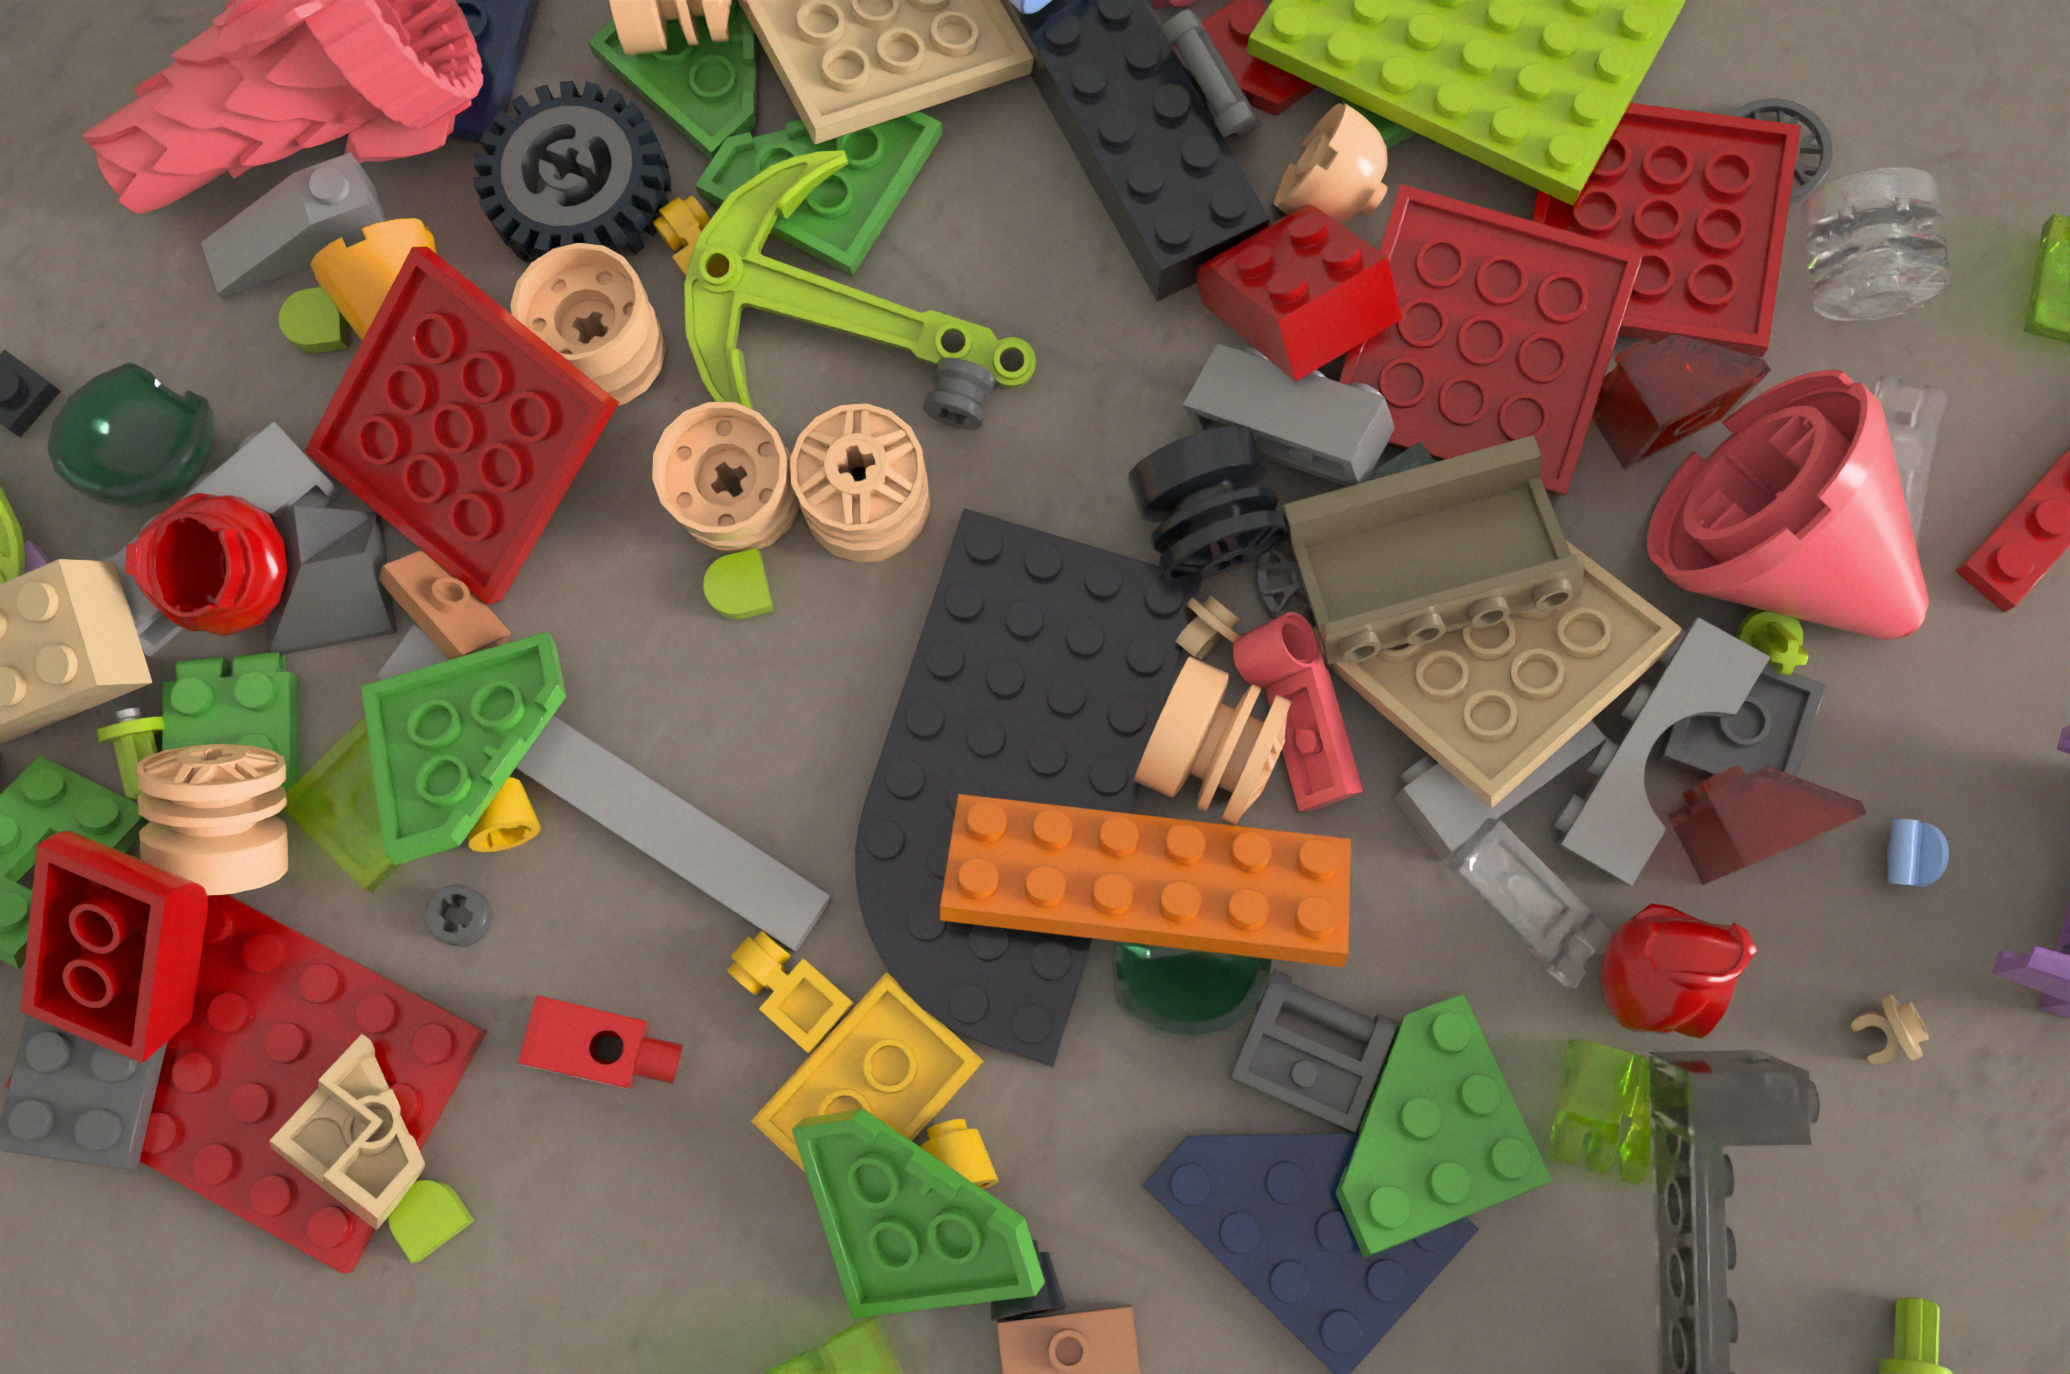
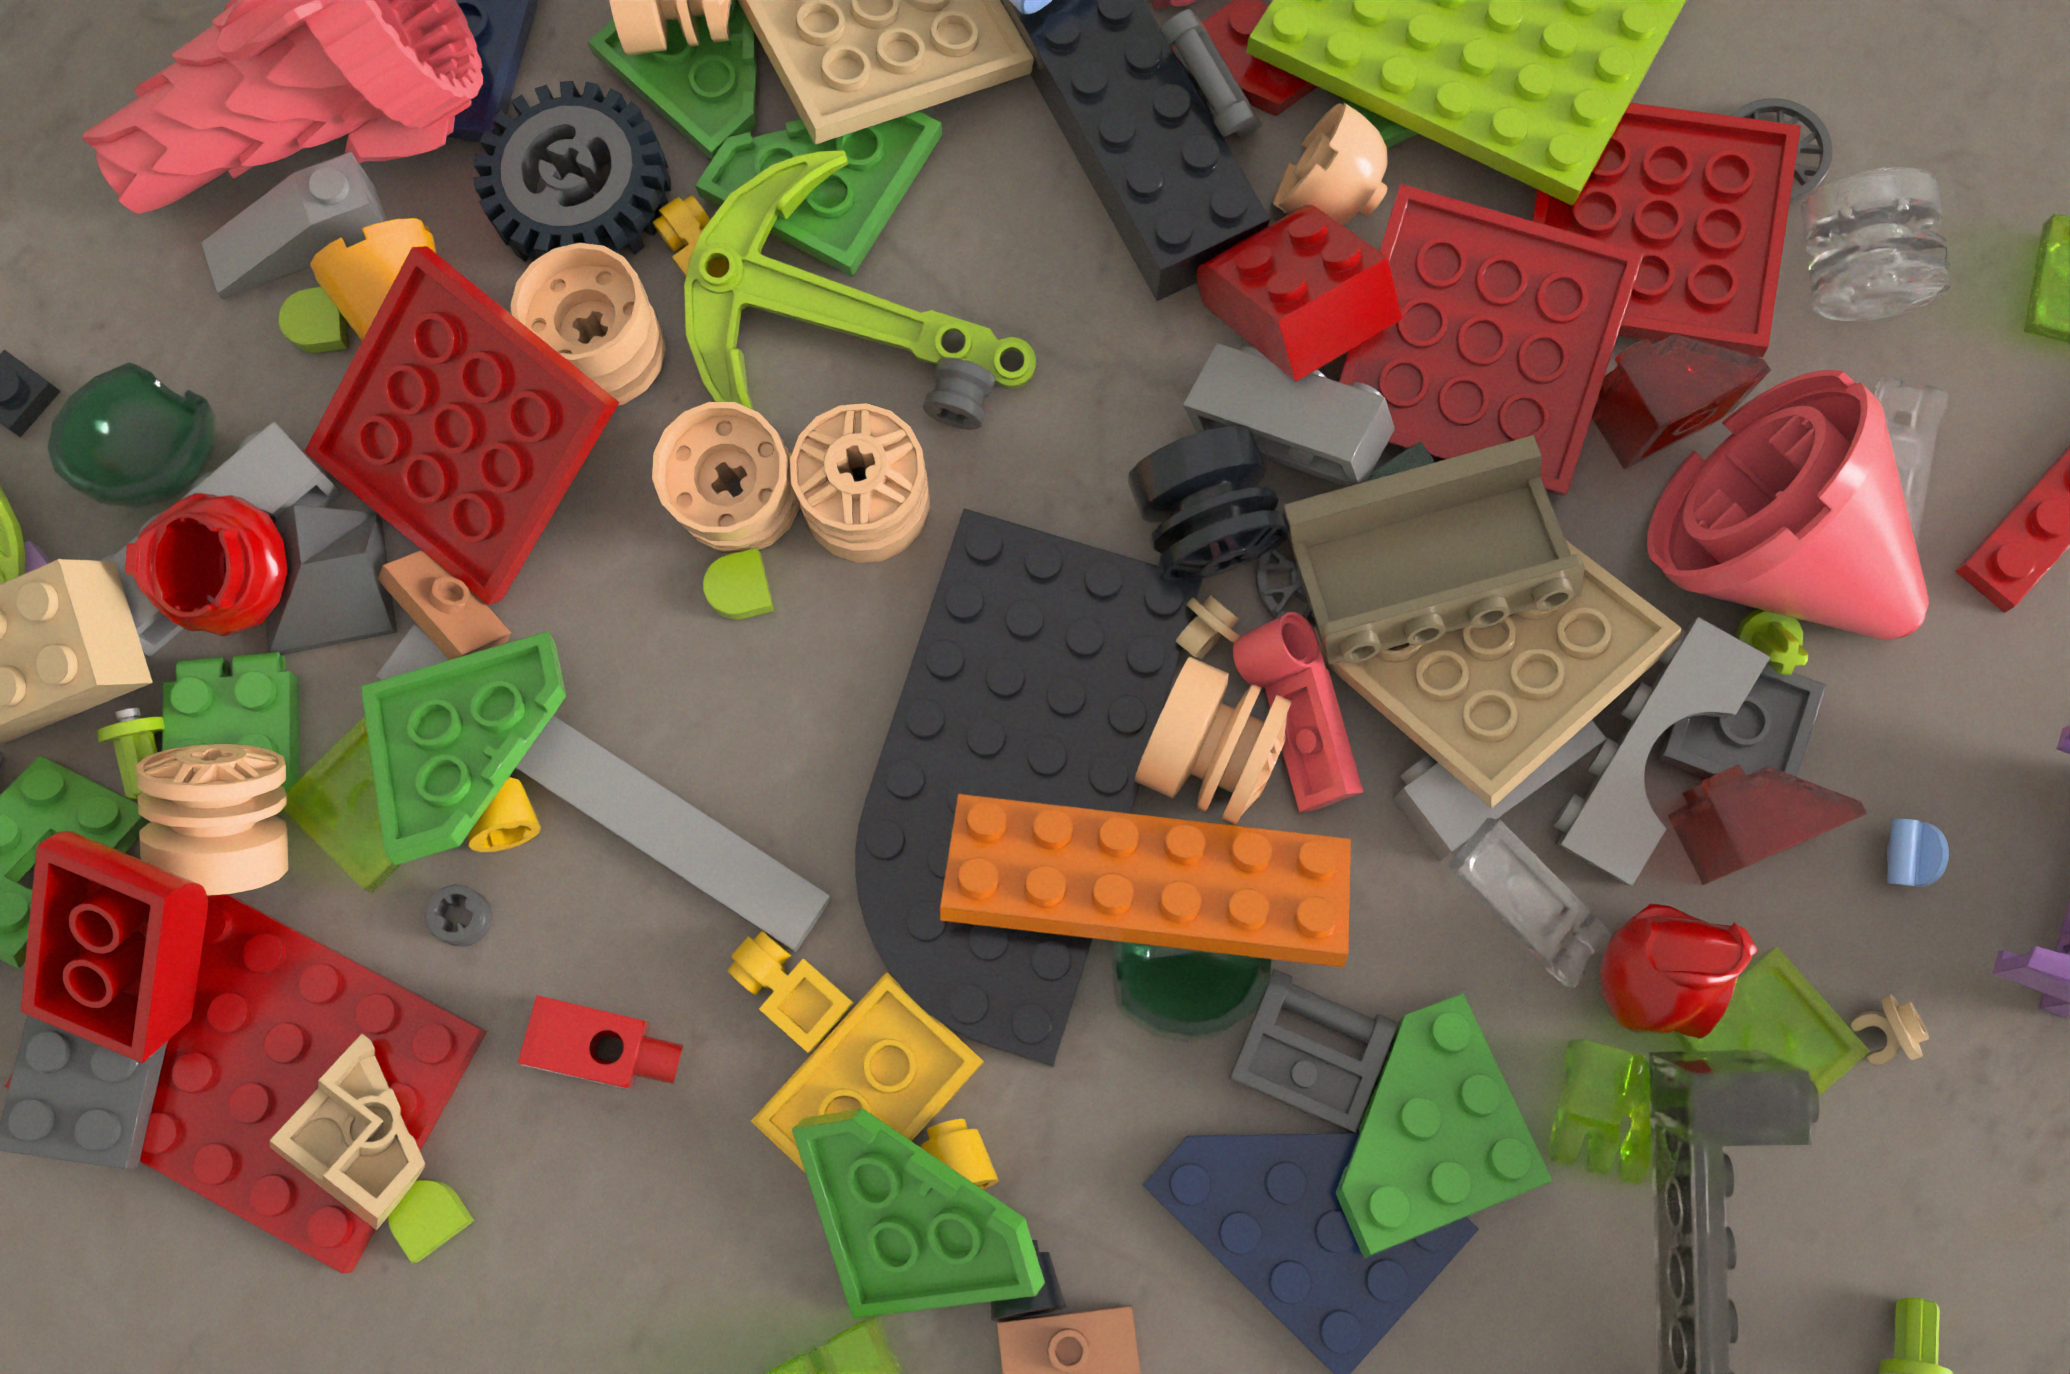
none -> clear neon green plate [1672,947,1870,1138]

